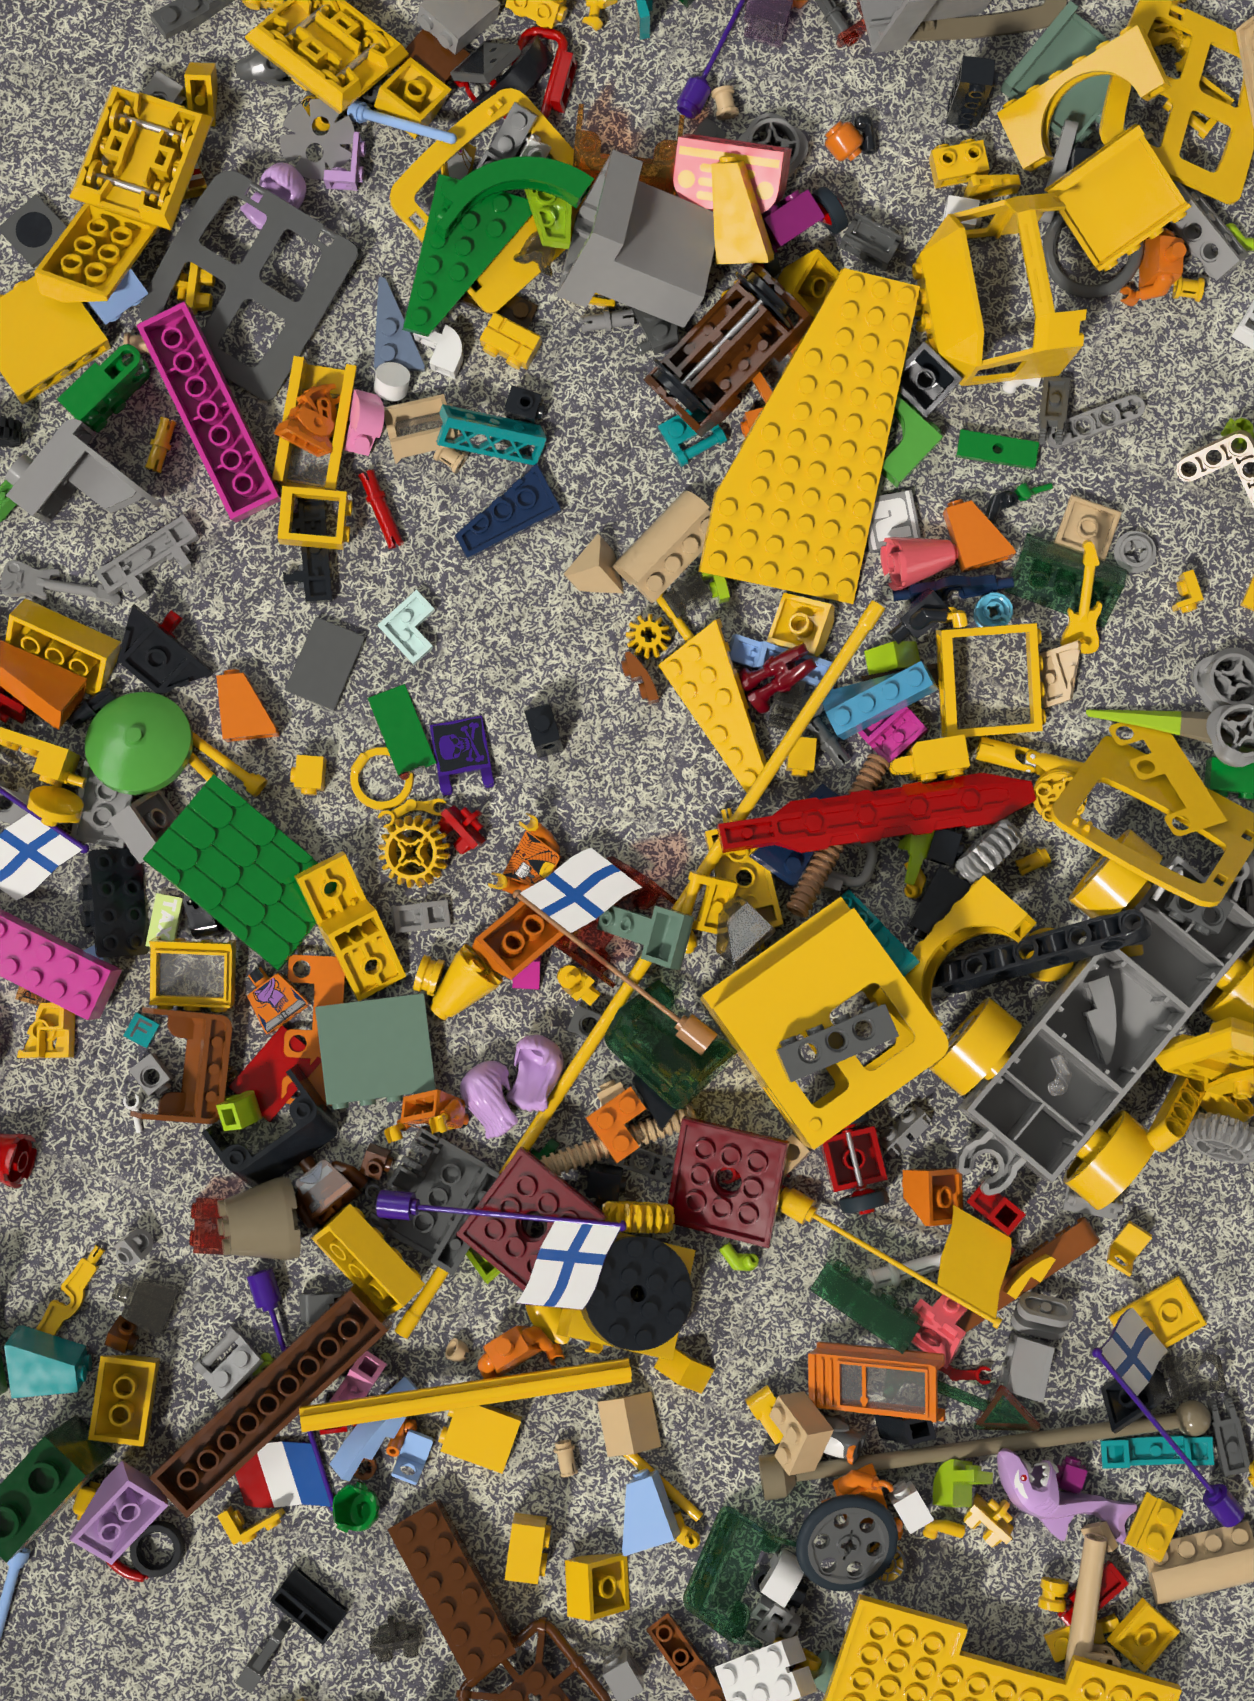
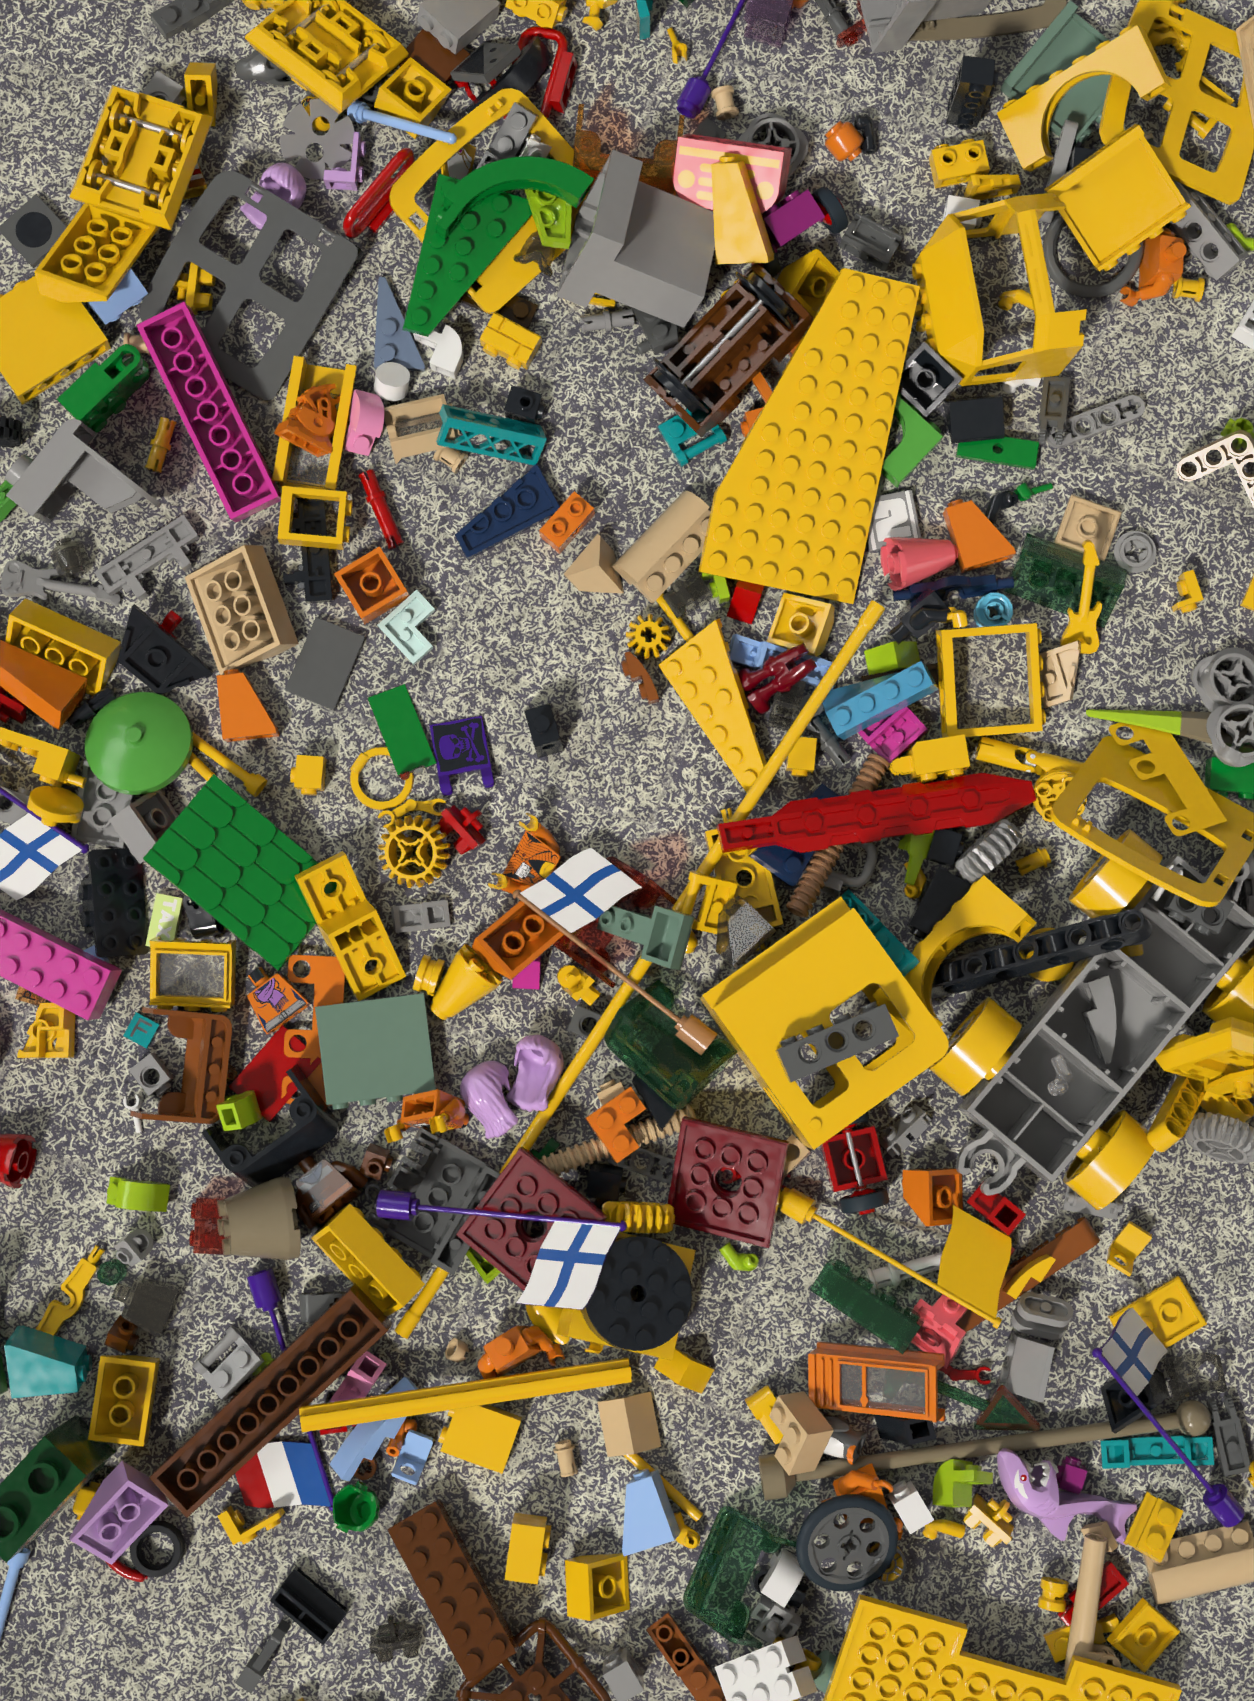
none -> clear smoke head [50,538,90,579]
none -> clear green bush [97,1259,127,1286]
none -> lime brick [106,1176,170,1212]
none -> tan slope [185,545,299,675]
none -> orange brick [334,546,409,624]
none -> red bar [343,147,415,239]
none -> orange brick [539,491,595,554]
none -> yellow hand [667,28,688,64]
none -> red slope [726,580,764,625]
none -> black slope [943,395,1005,444]
none -> yellow arm [998,289,1034,311]

